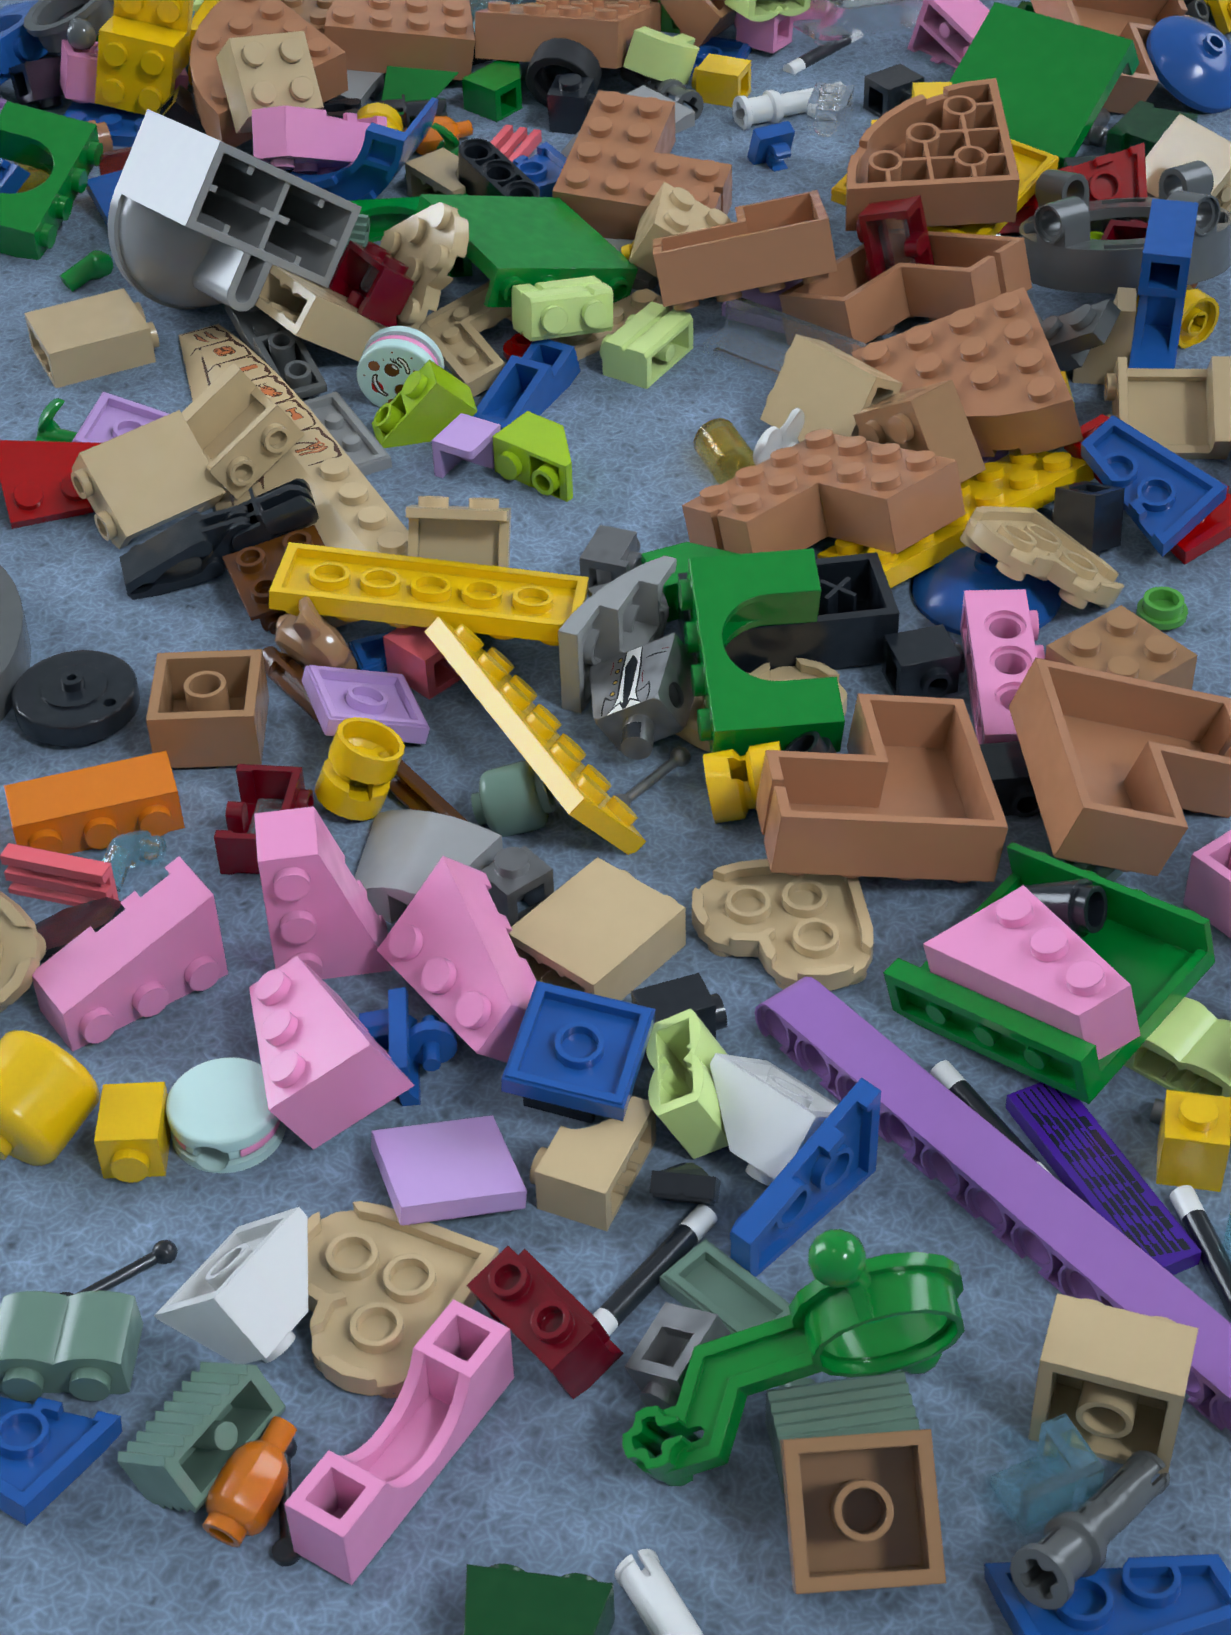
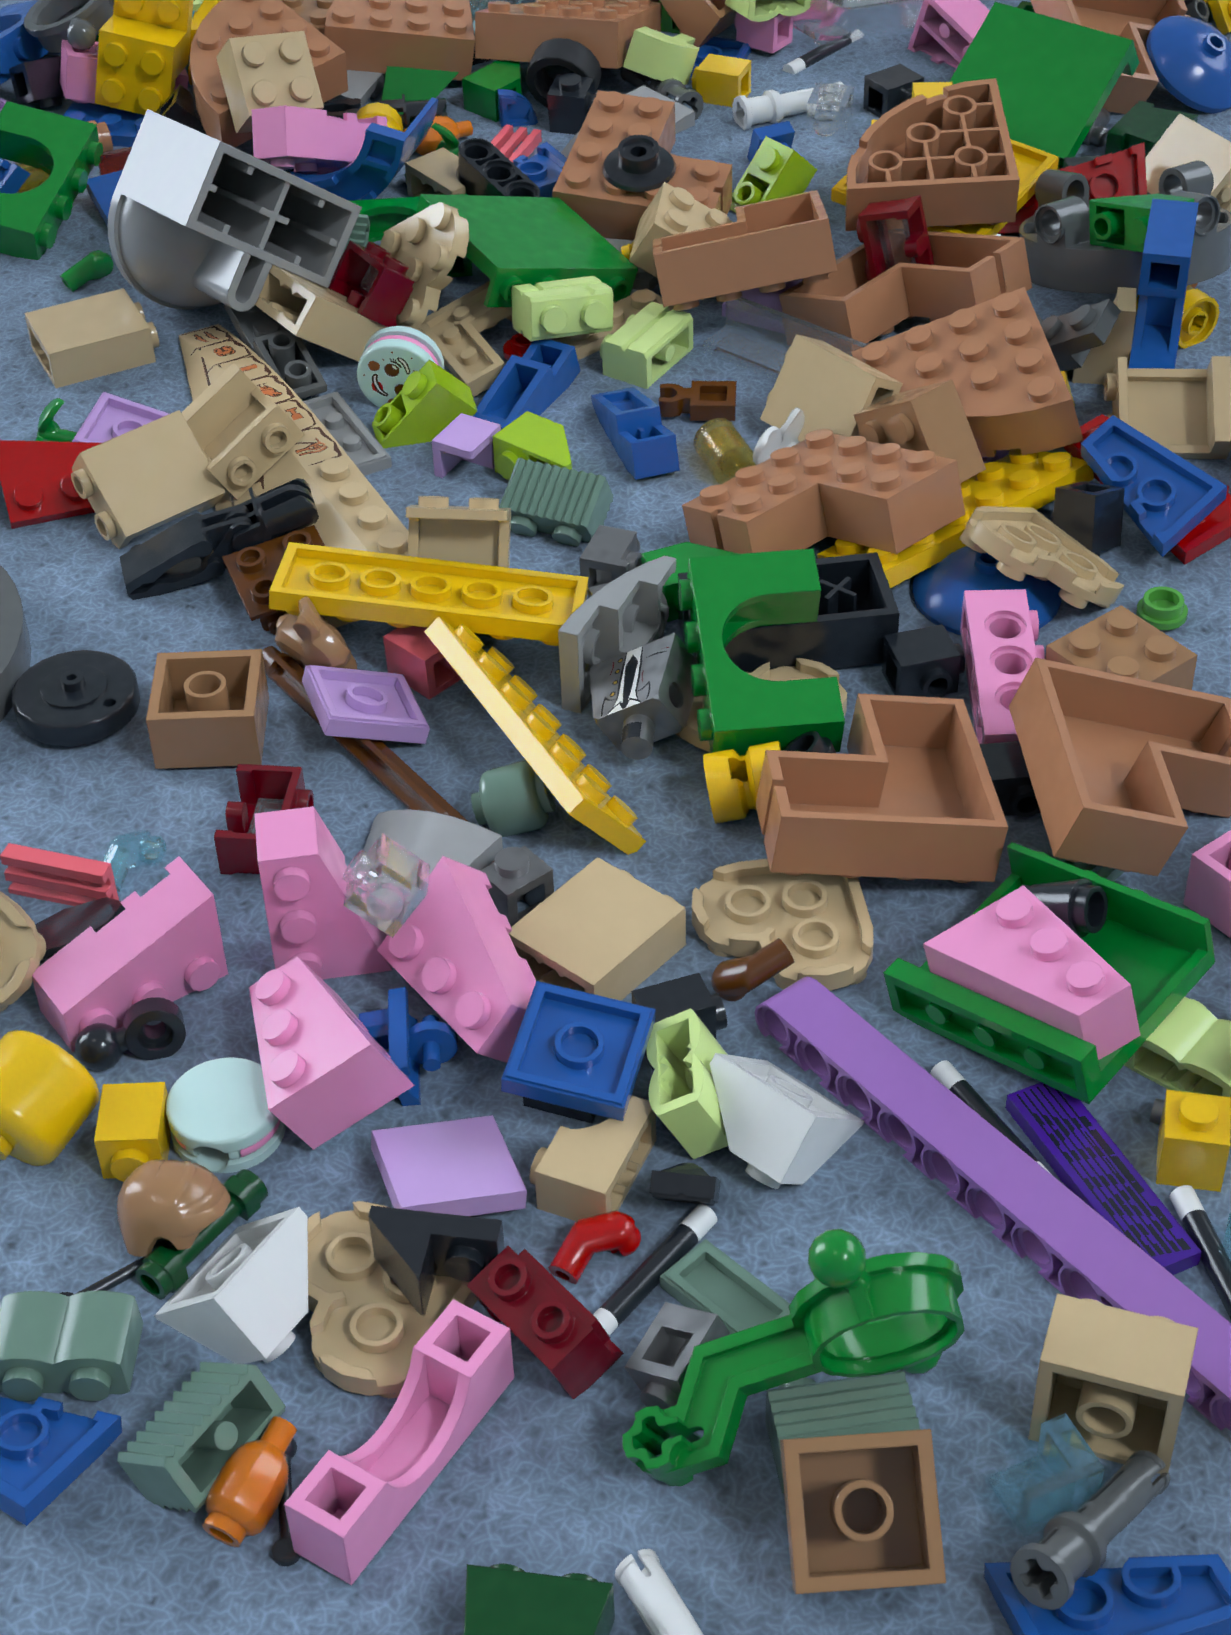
orange brick [4,751,185,854] -> none
yellow wheel [314,717,405,821] -> none
blue tile [348,632,390,672] -> none
flat silver hinge [611,747,691,807] -> none
blue wing [730,1077,881,1277] -> none
none -> black plate [75,997,186,1071]
none -> medium nougat hair [117,1159,231,1257]
none -> dark green bar [135,1169,268,1300]
none -> clear brick [342,833,430,938]
none -> black slope [368,1206,505,1316]
none -> blue tile [497,89,538,127]
none -> sand green brick [499,457,613,547]
none -> red arm [548,1210,641,1284]
none -> blue slope [591,387,680,479]
none -> black piece [602,135,676,192]
none -> reddish brown plate [659,381,737,421]
none -> reddish brown arm [711,938,795,1001]
none -> lime slope [730,136,817,213]
none -> green slope [1089,194,1194,252]

